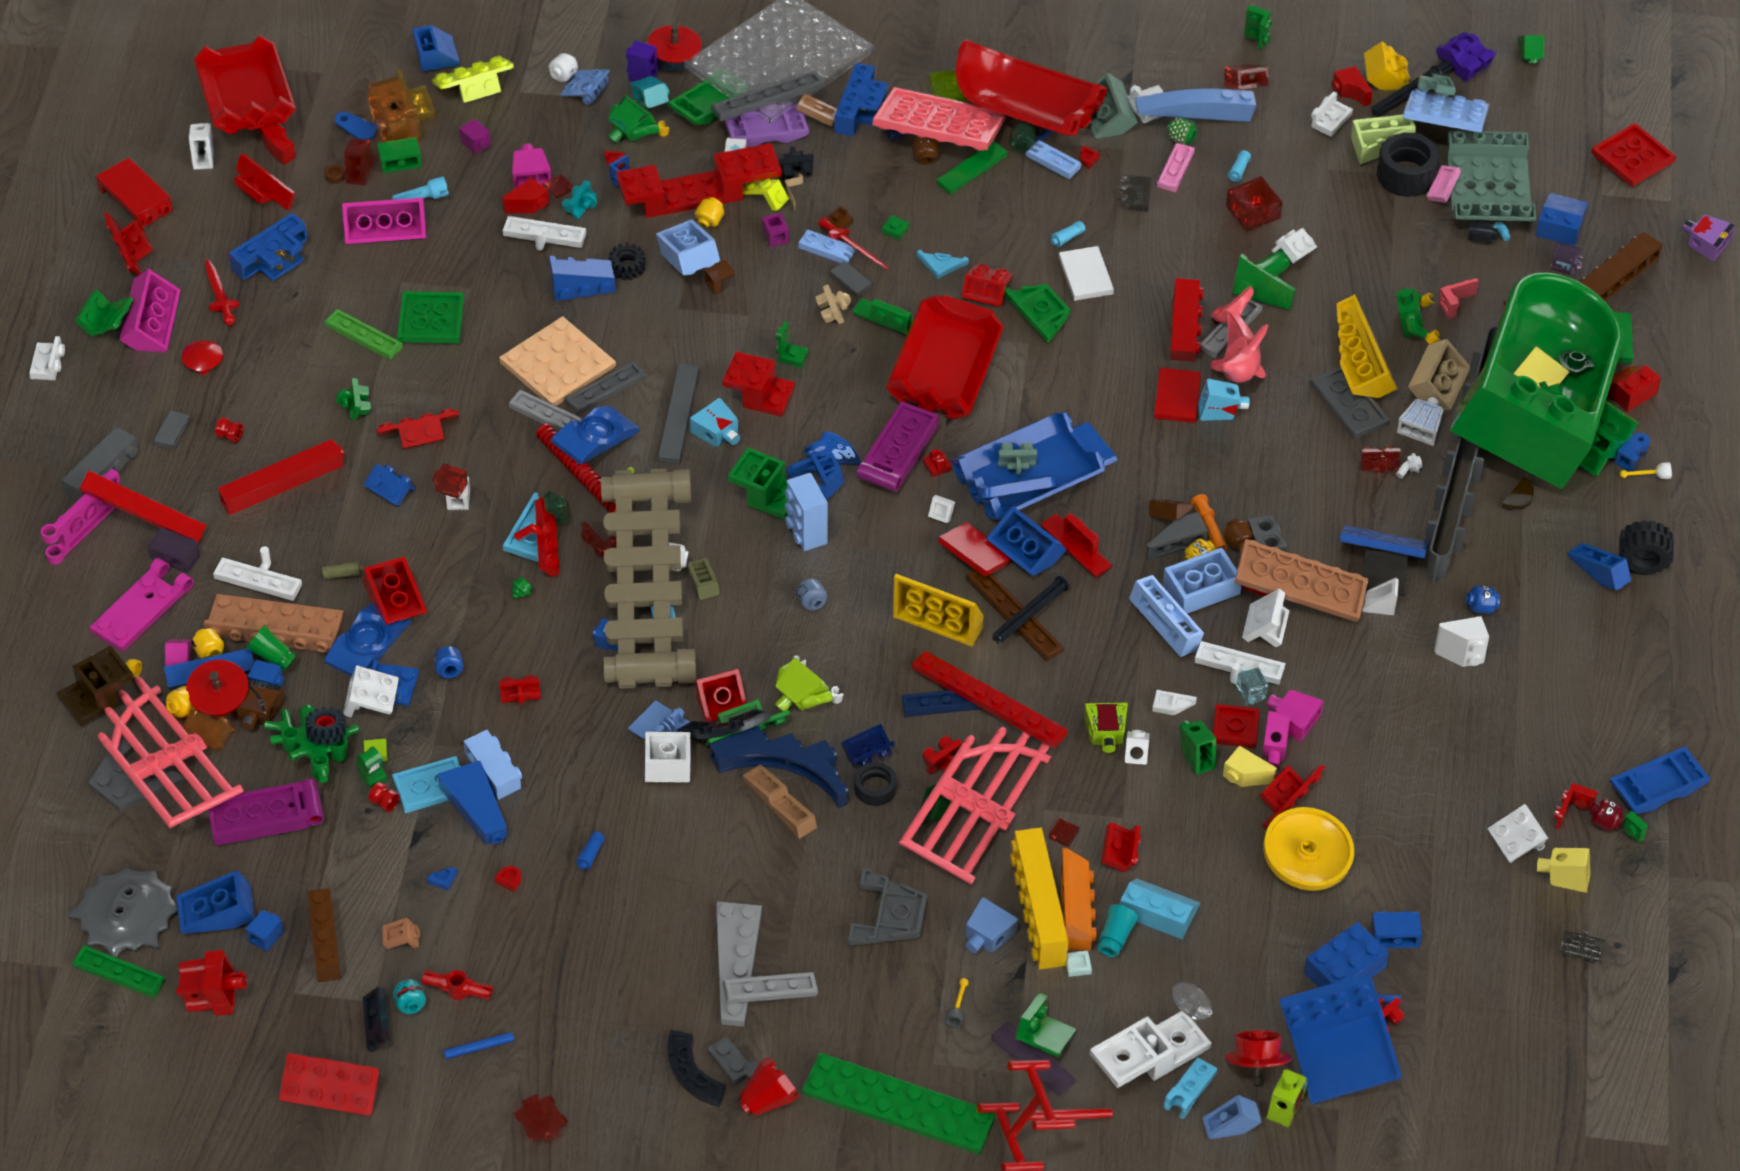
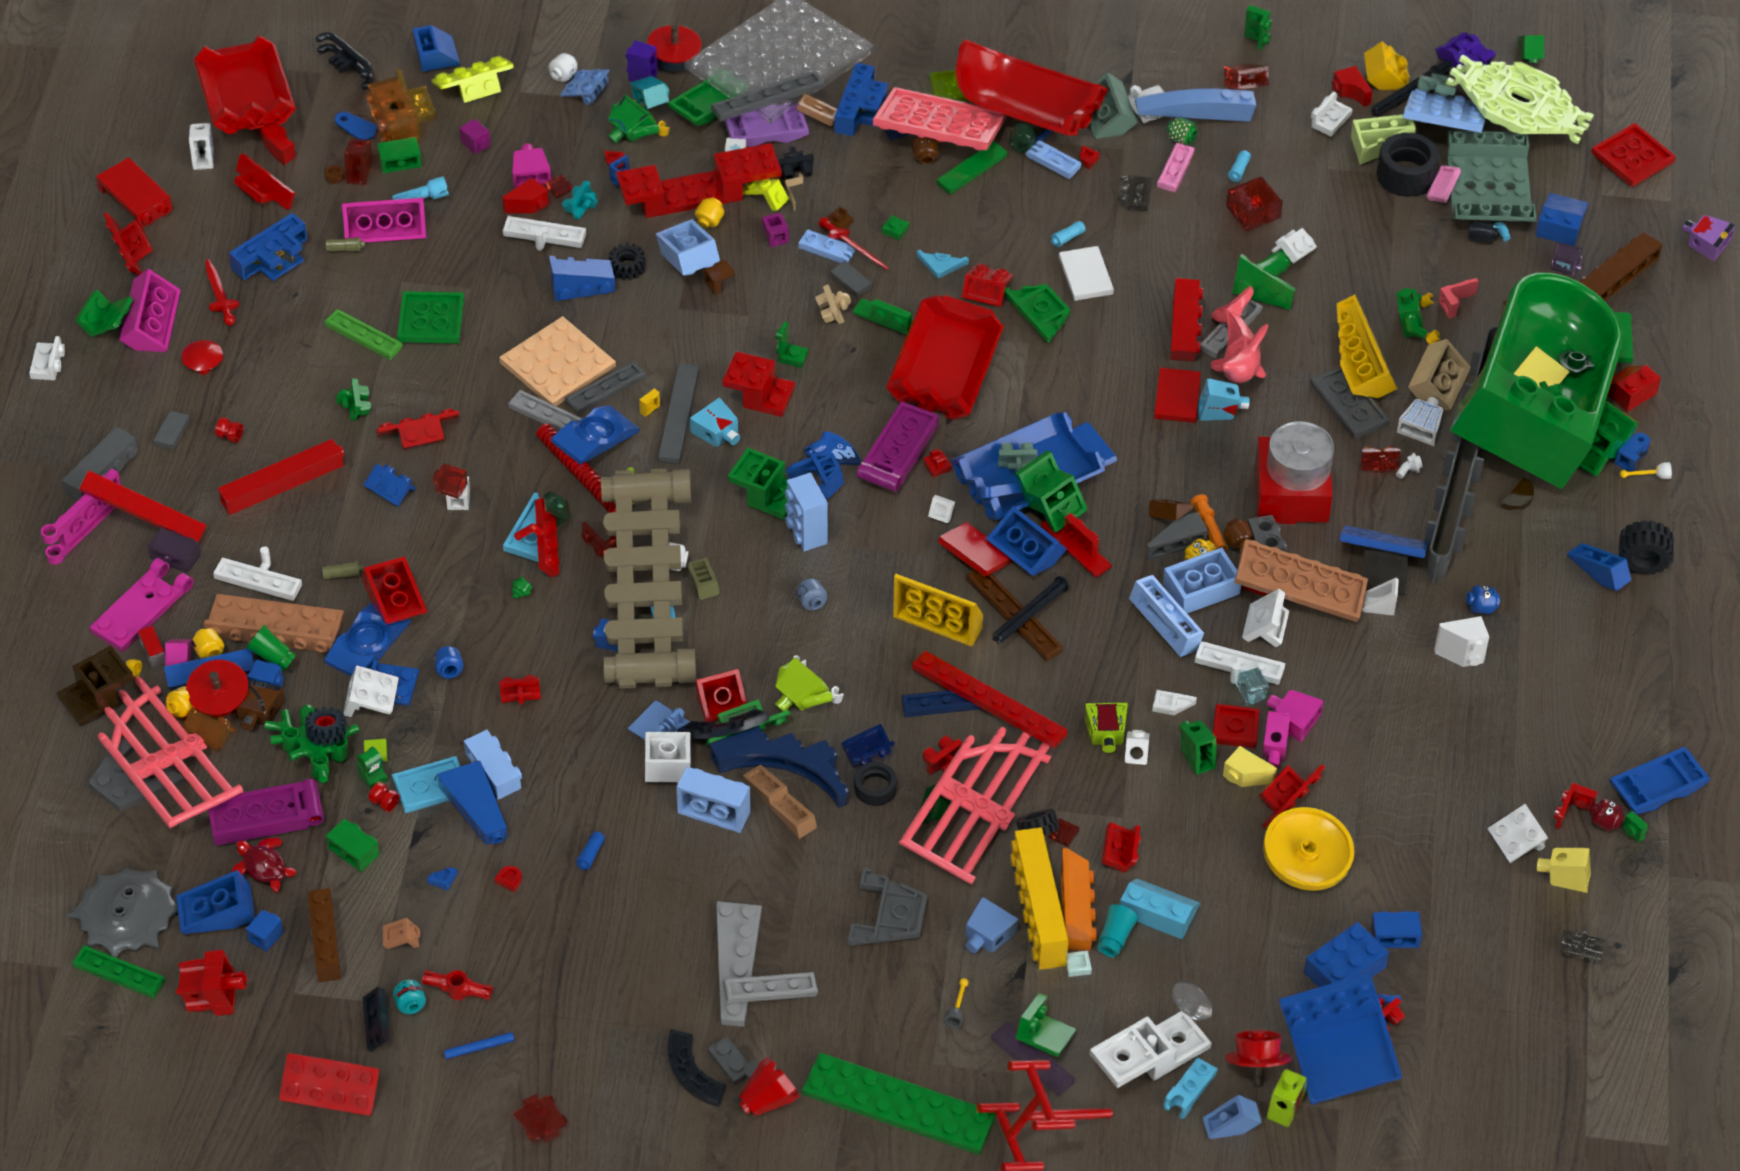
none -> red piece [138,626,165,668]
none -> dark red animal [231,837,296,892]
none -> black piece [315,32,374,90]
none -> olive piece [326,237,365,252]
none -> green brick [326,819,379,873]
none -> yellow tile [639,388,660,417]
none -> light blue brick [676,767,750,833]
none -> green bracket [1015,450,1088,533]
none -> black tyre [1016,809,1060,835]
none -> piece [1254,421,1334,524]
none -> yellowish green plate [1446,55,1594,144]

